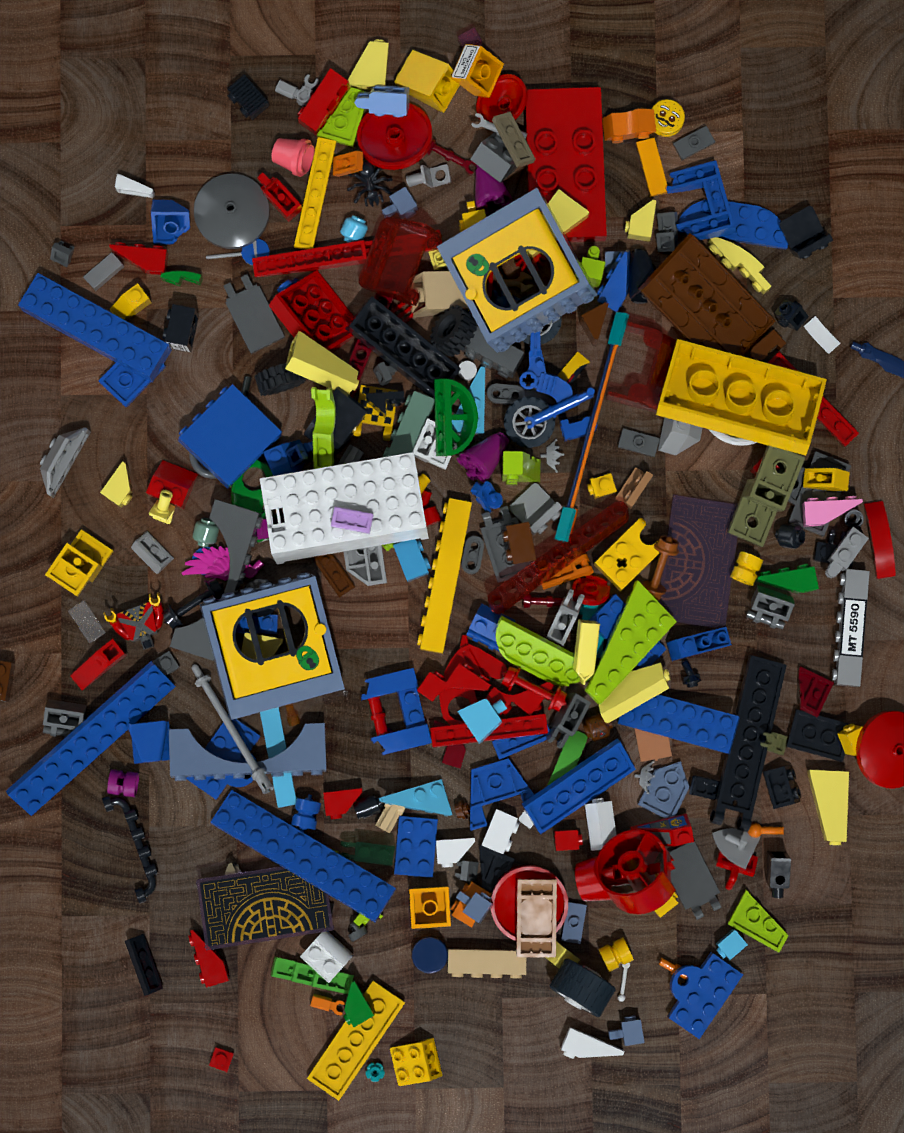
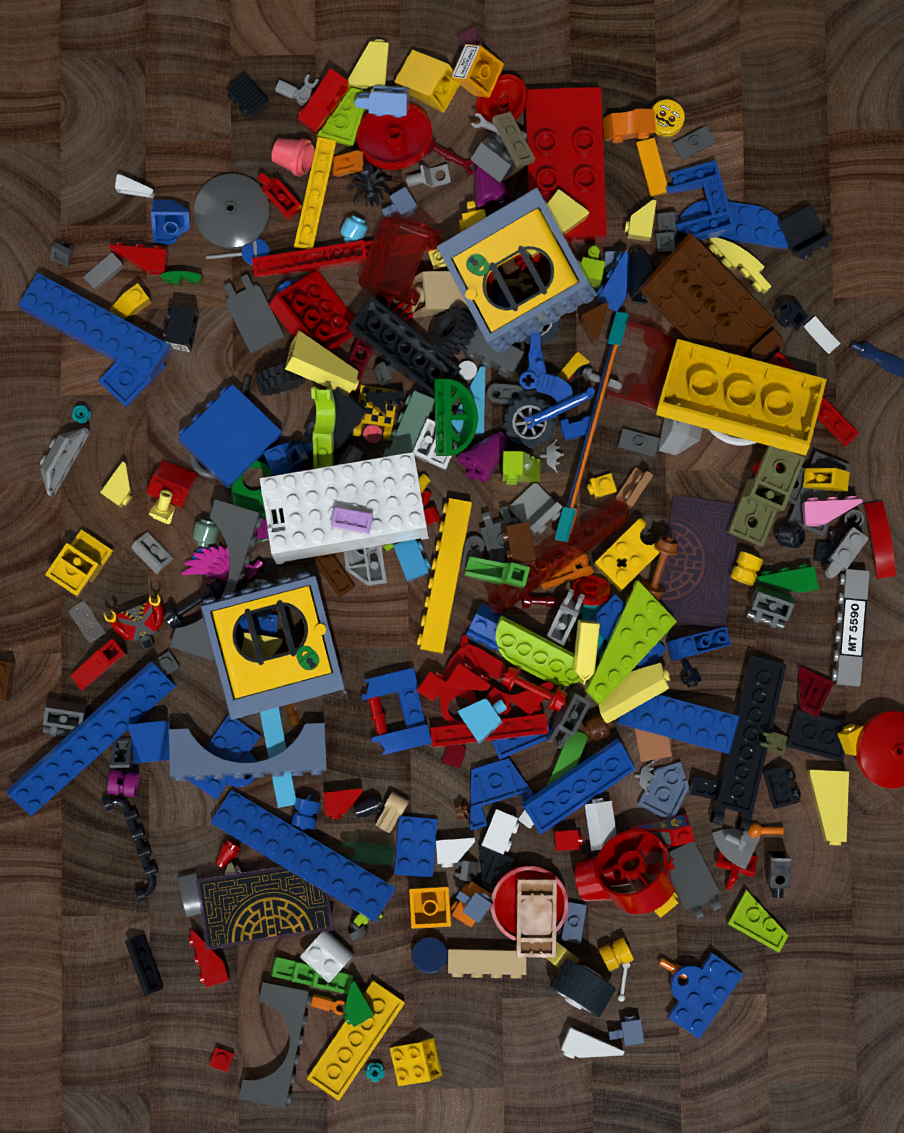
light grey bar [191,664,274,794] -> none
medium azure wing [379,779,452,816] -> none
blue hips [471,481,503,513] -> none
medium azure brick [716,929,748,960] -> none
none -> teal plate [72,405,91,424]
none -> dark grey slope [110,738,133,768]
none -> dark grey slope [177,872,204,917]
none -> red cone [215,839,241,869]
none -> dark grey arch [239,981,312,1108]
none -> coral tile [363,425,382,444]
none -> bright green arch [464,557,530,588]
none -> light grey hinge [581,367,622,393]

